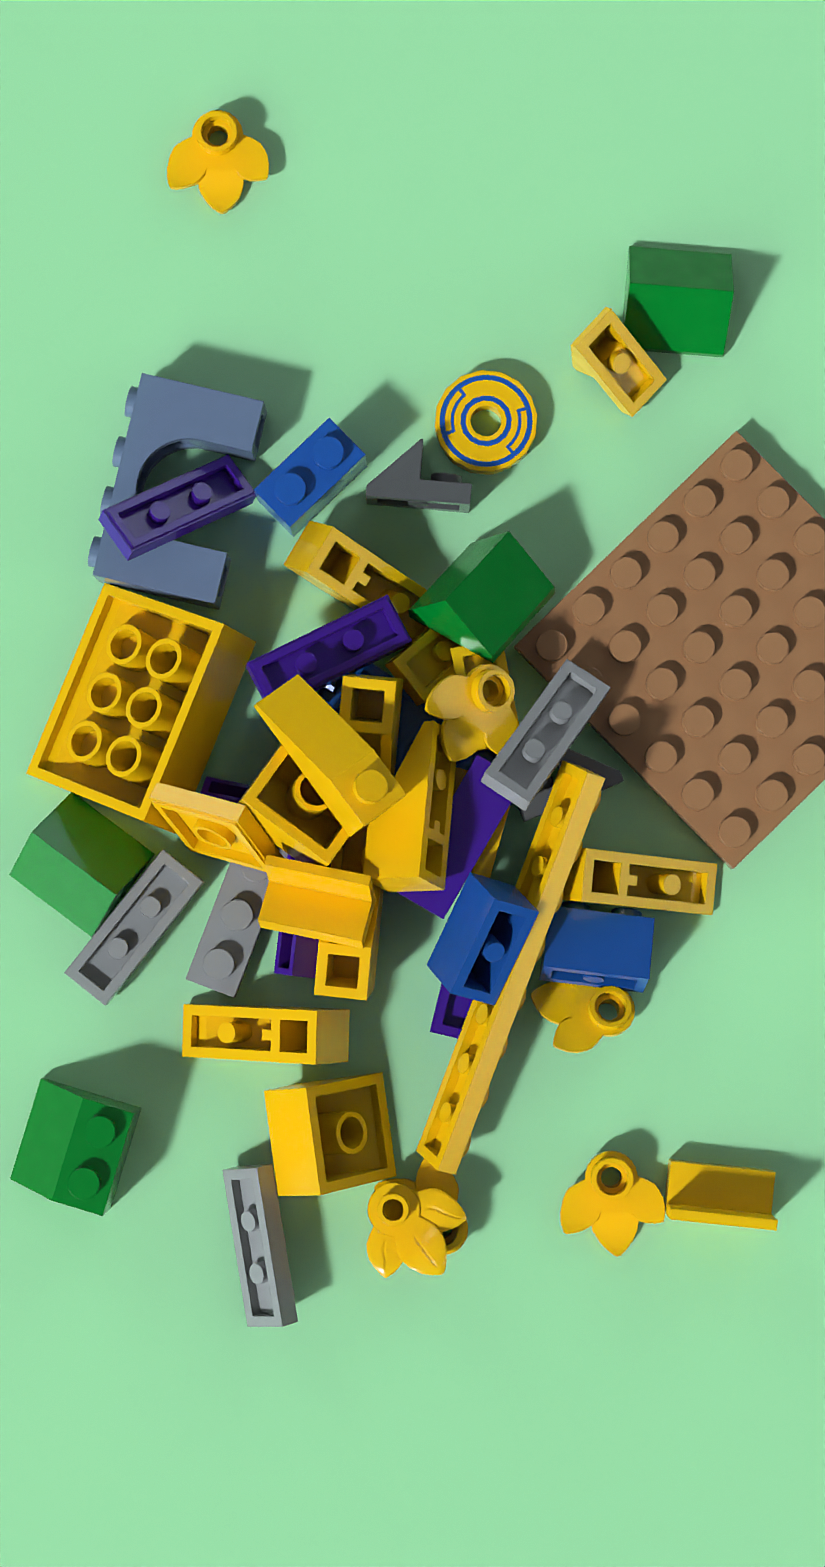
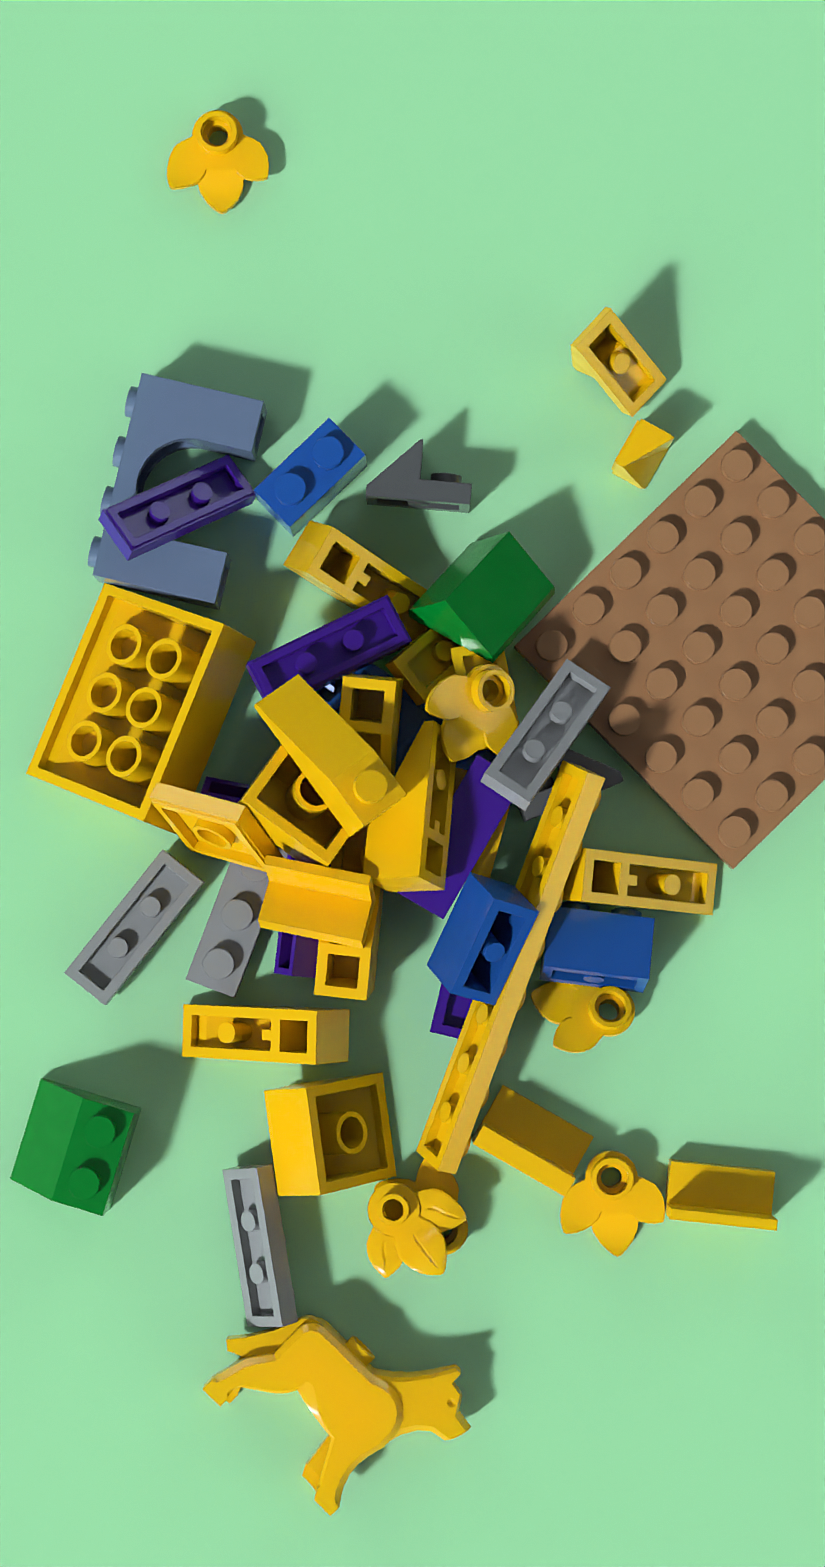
green slope [9,792,155,937] -> none
yellow tile [435,370,537,475] -> none
green slope [623,246,734,357] -> none
none -> yellow animal [203,1315,471,1516]
none -> yellow panel [472,1085,594,1197]
none -> yellow slope [611,418,674,489]

